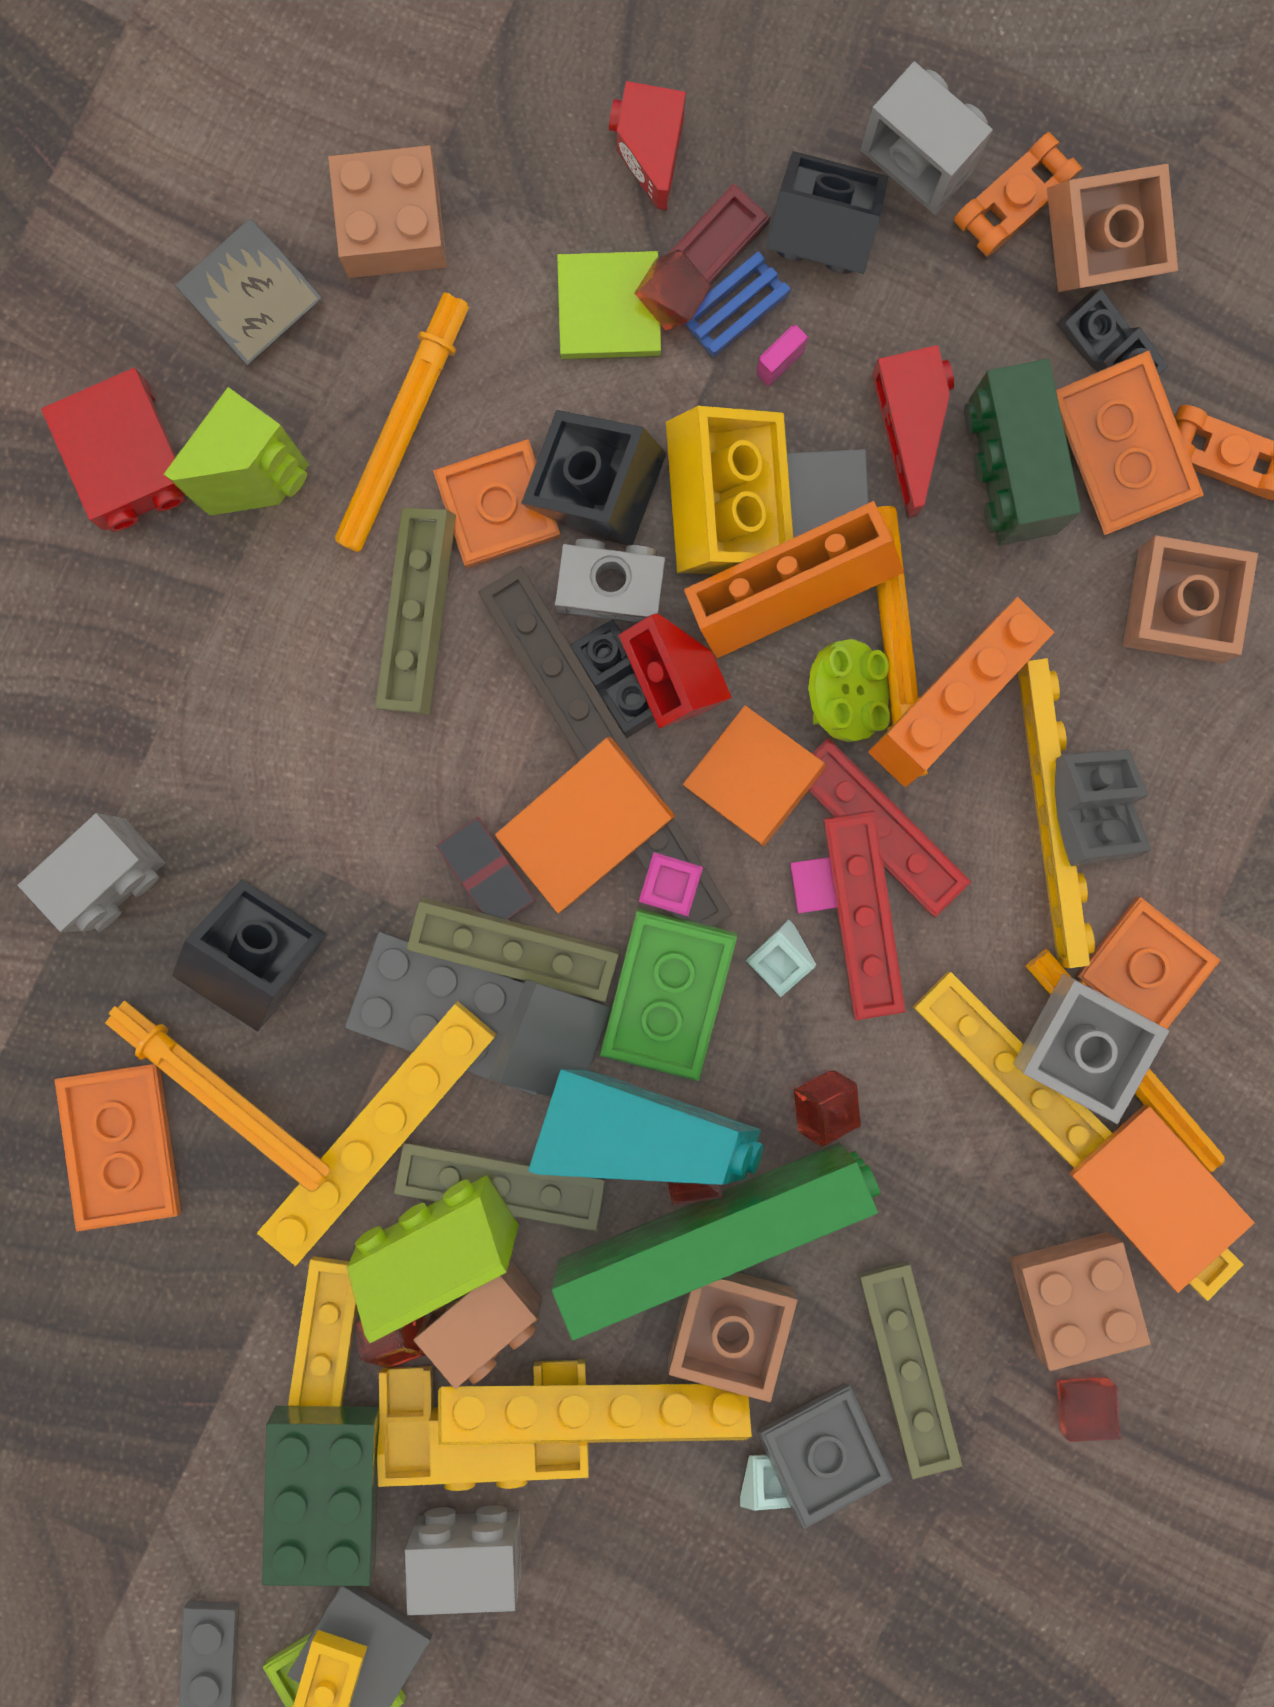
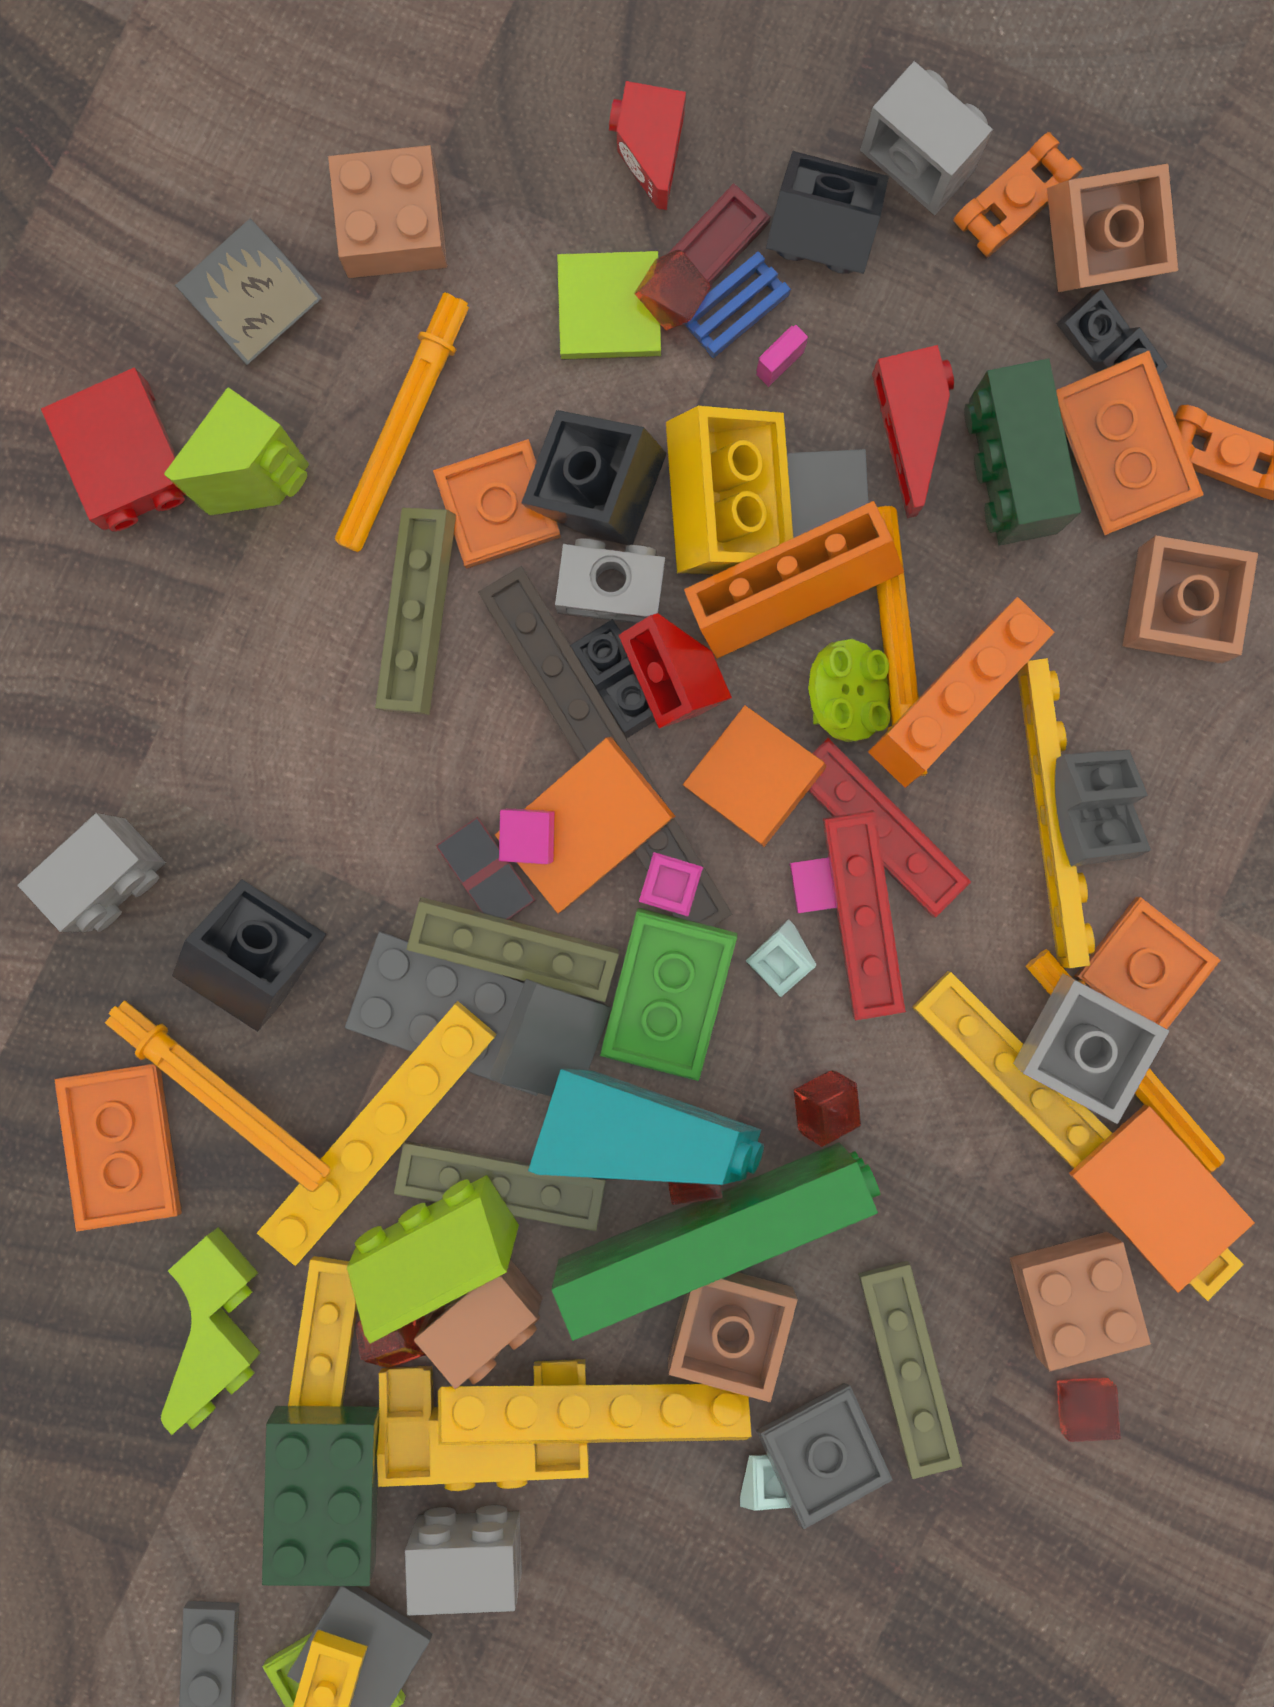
none -> lime arch [161,1227,261,1435]
none -> dark pink tile [499,808,555,864]

